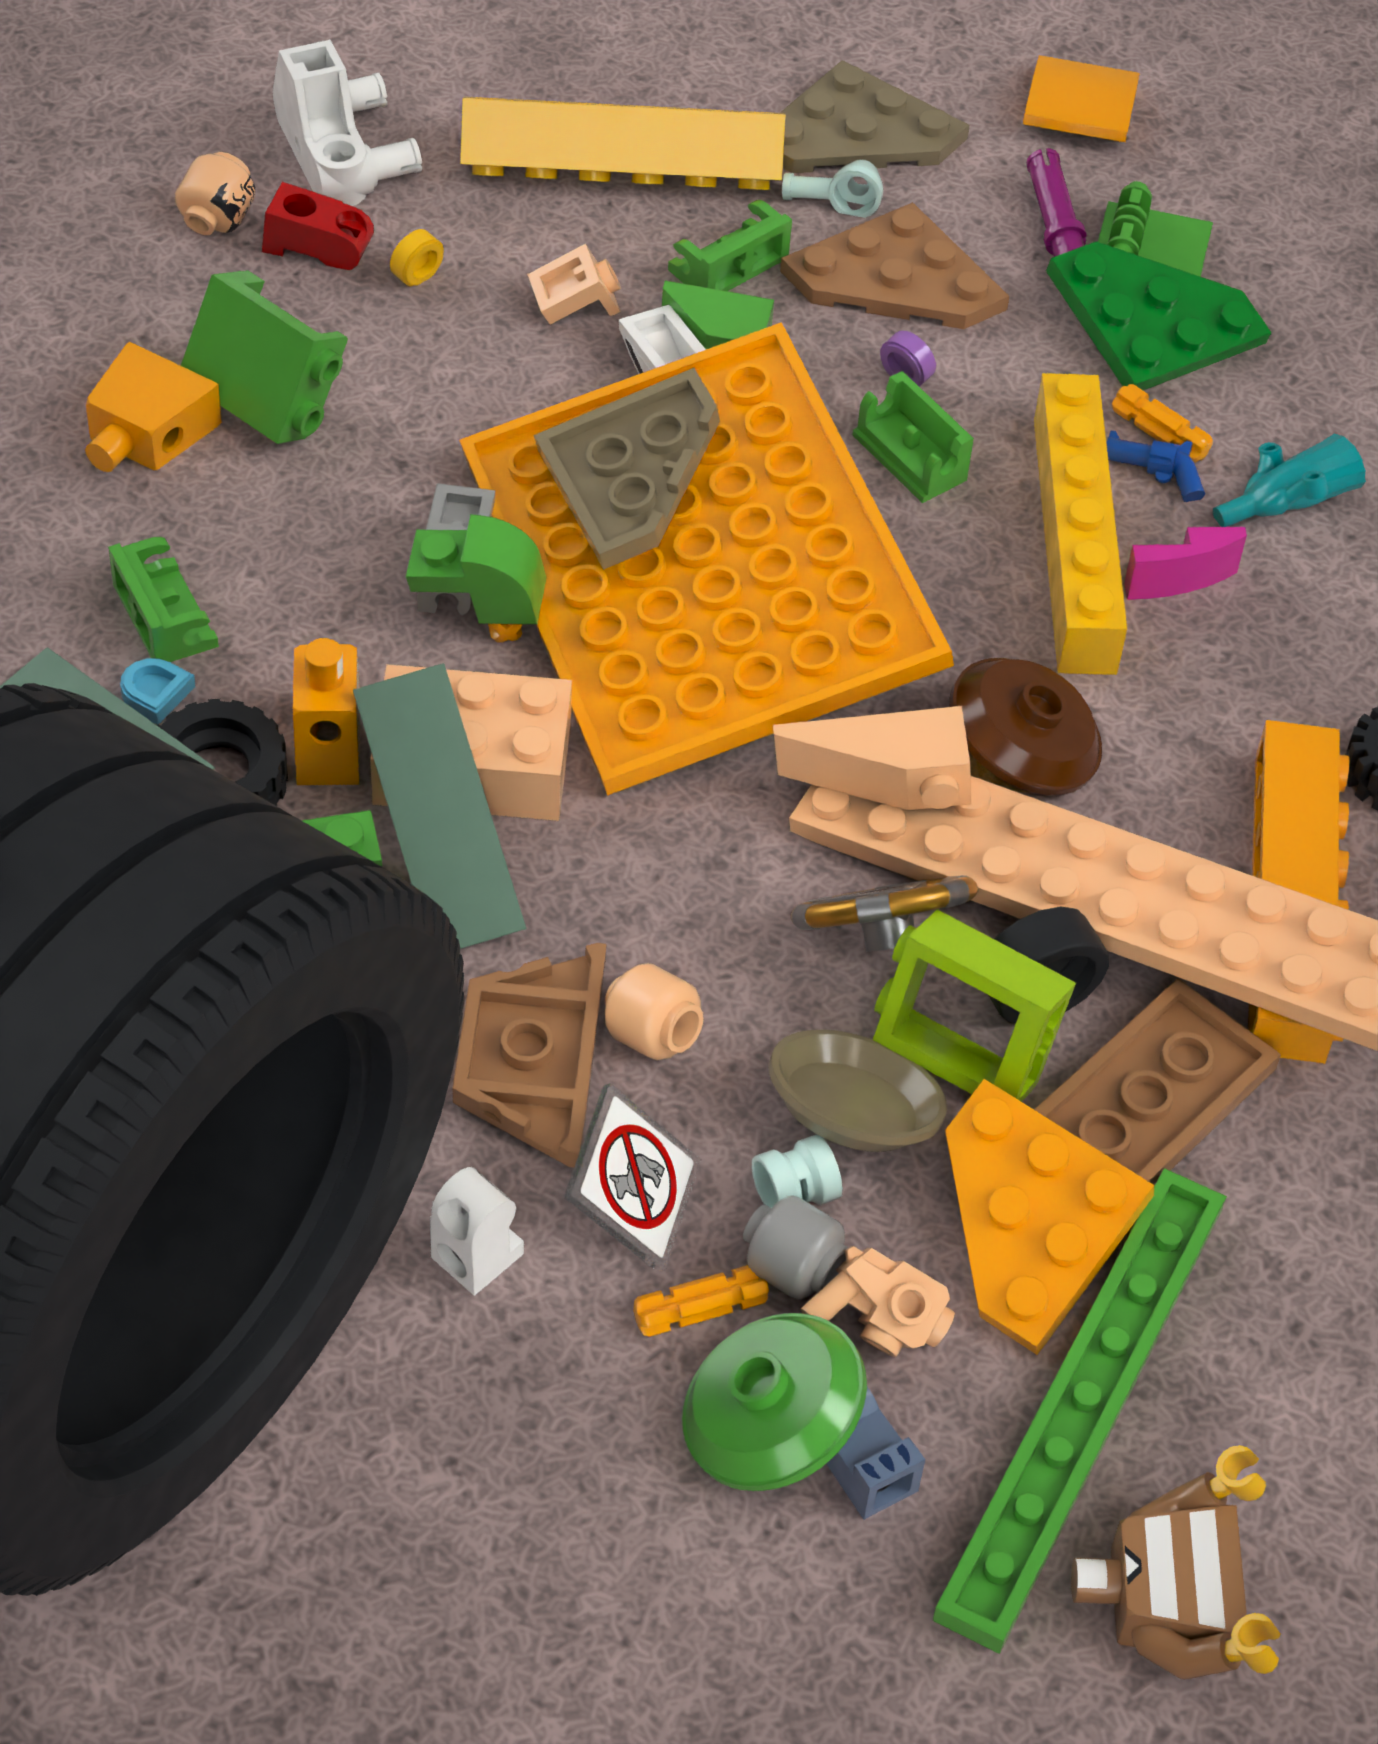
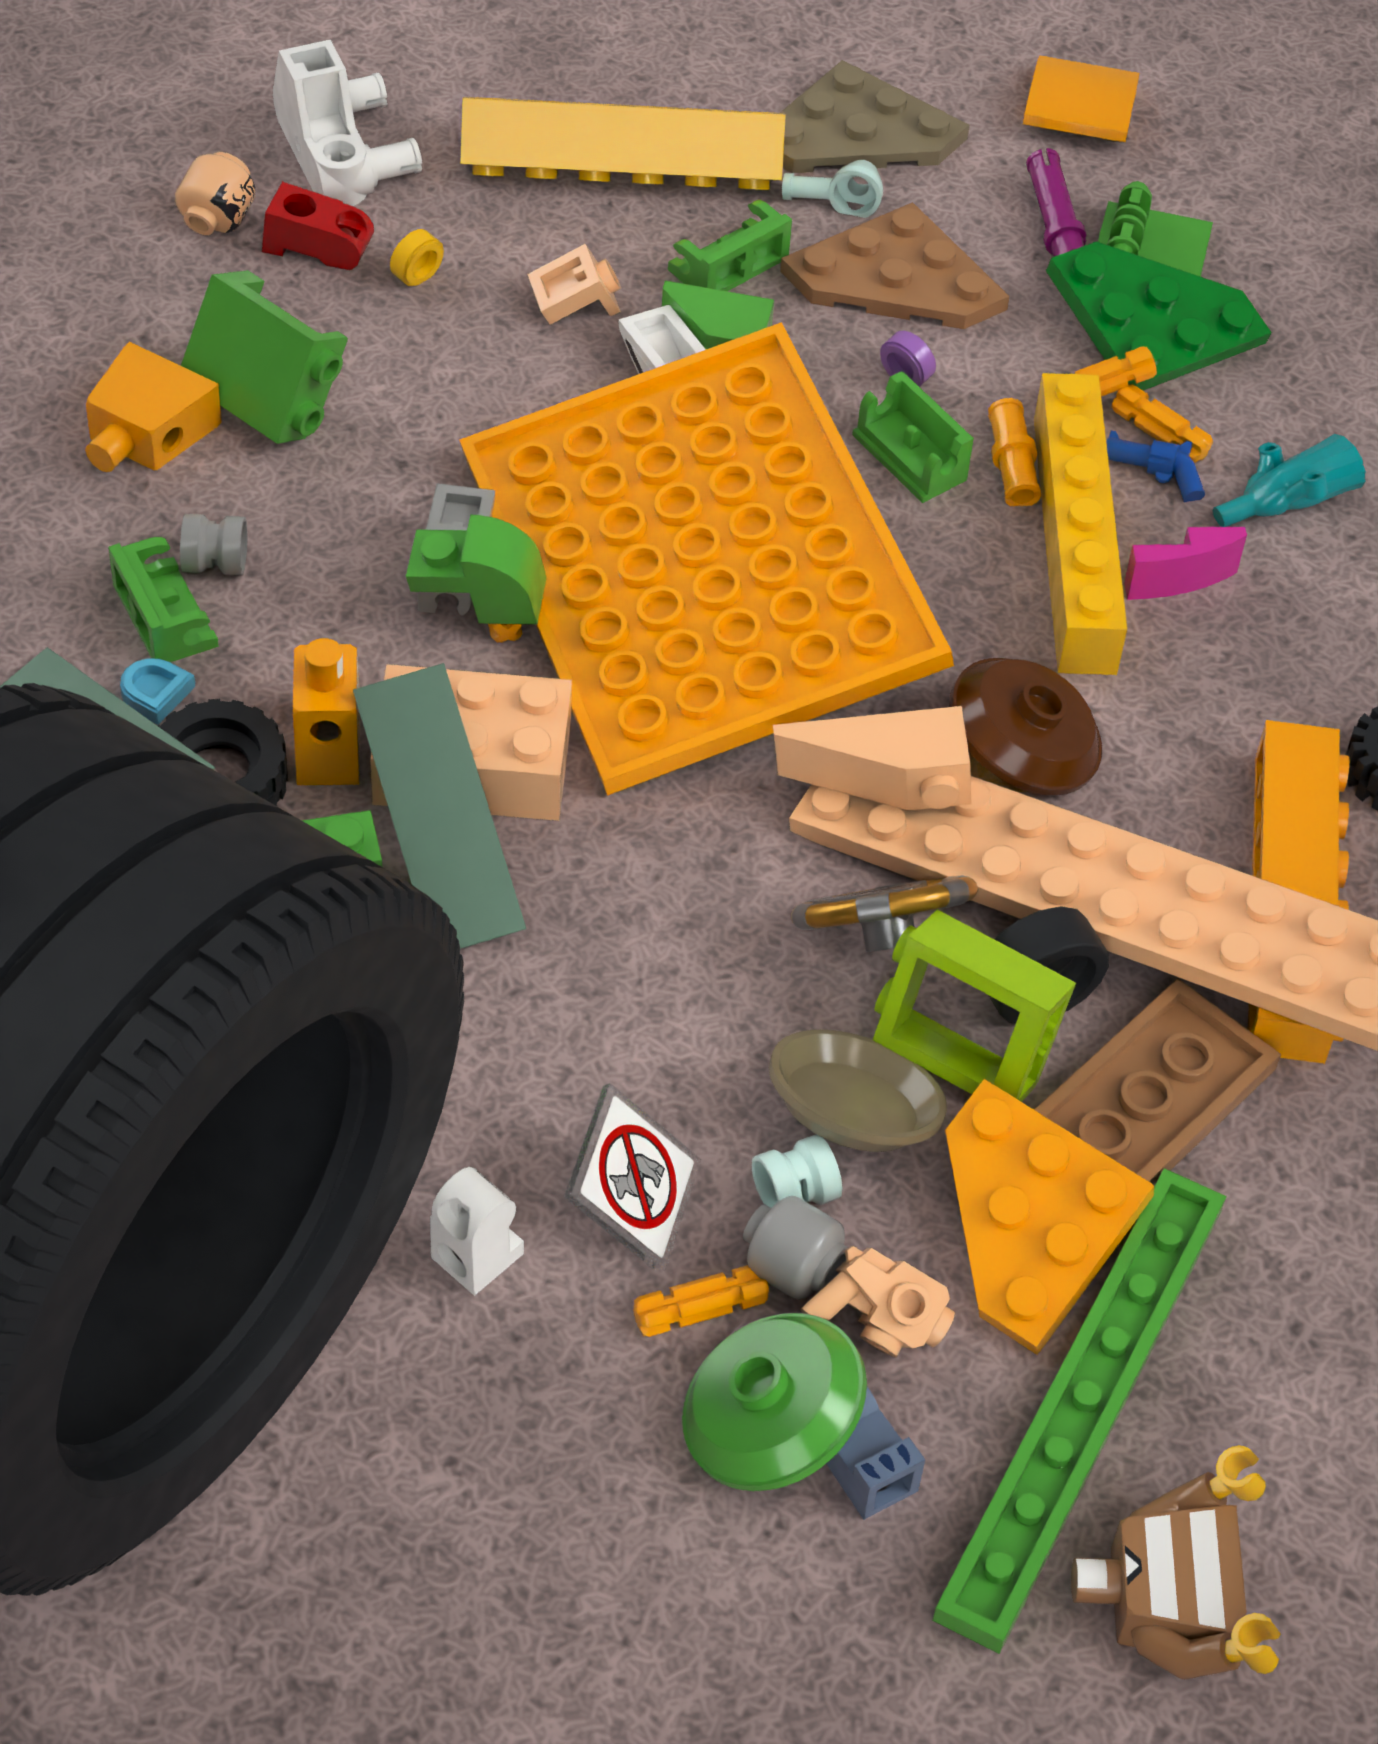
medium nougat wing [452,943,607,1168] -> none
dark tan plate [534,368,720,570] -> none
light nougat head [605,963,703,1060] -> none
none -> light grey wheel [180,513,248,576]
none -> light orange pin [988,398,1041,507]
none -> light orange axle [1075,346,1157,397]

